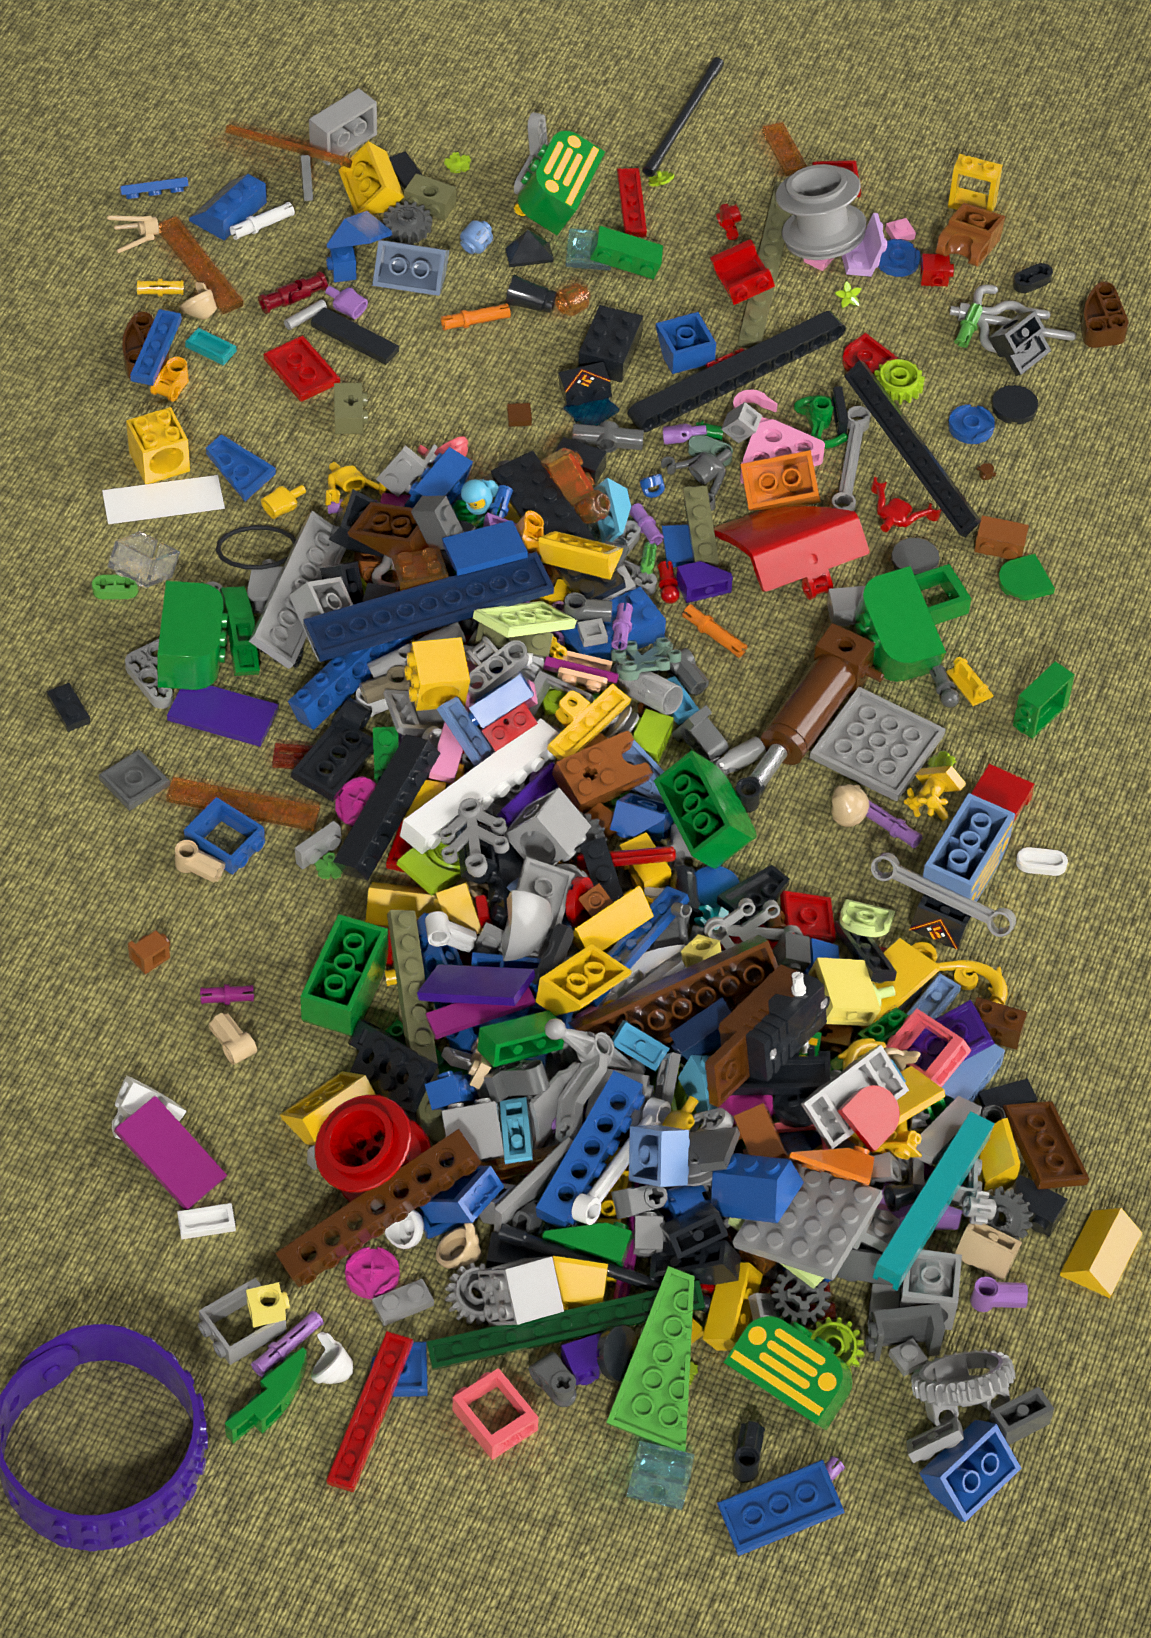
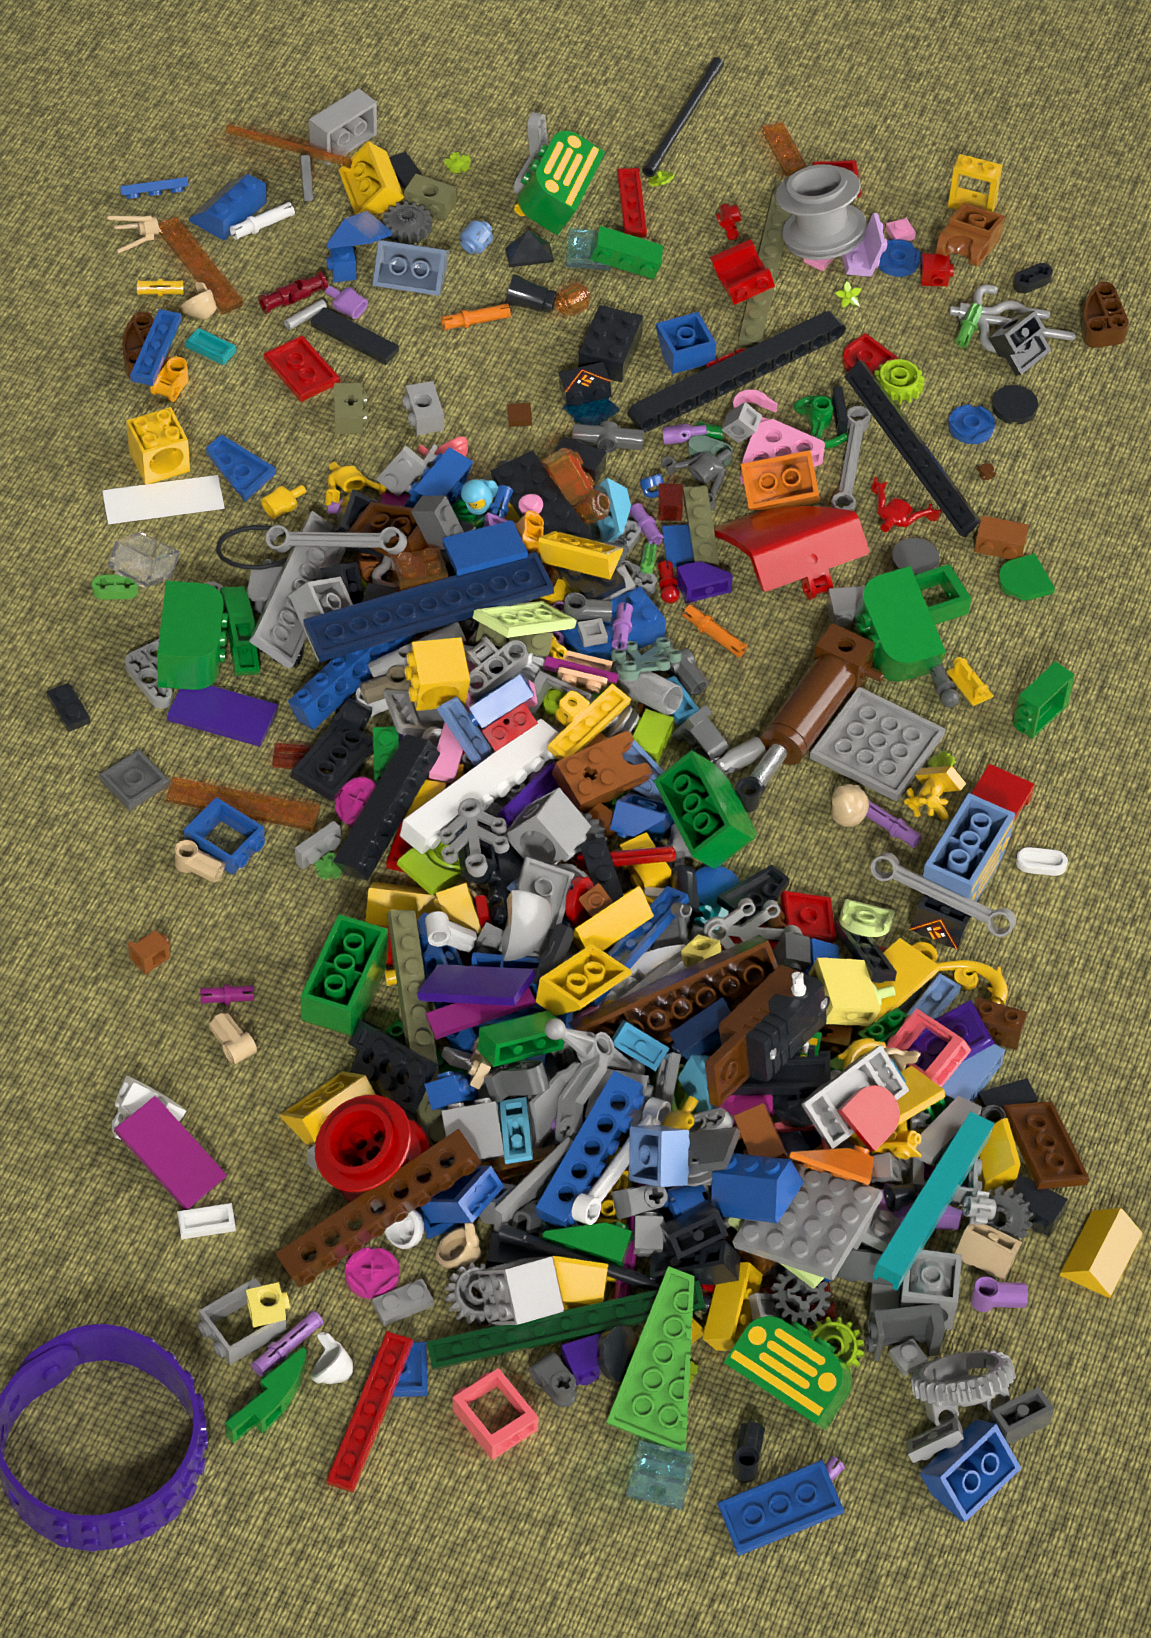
none -> light grey piece [266,525,407,555]
none -> light grey brick [402,381,444,435]
none -> bright pink plate [519,494,543,514]
none -> clear red brick [657,483,683,521]

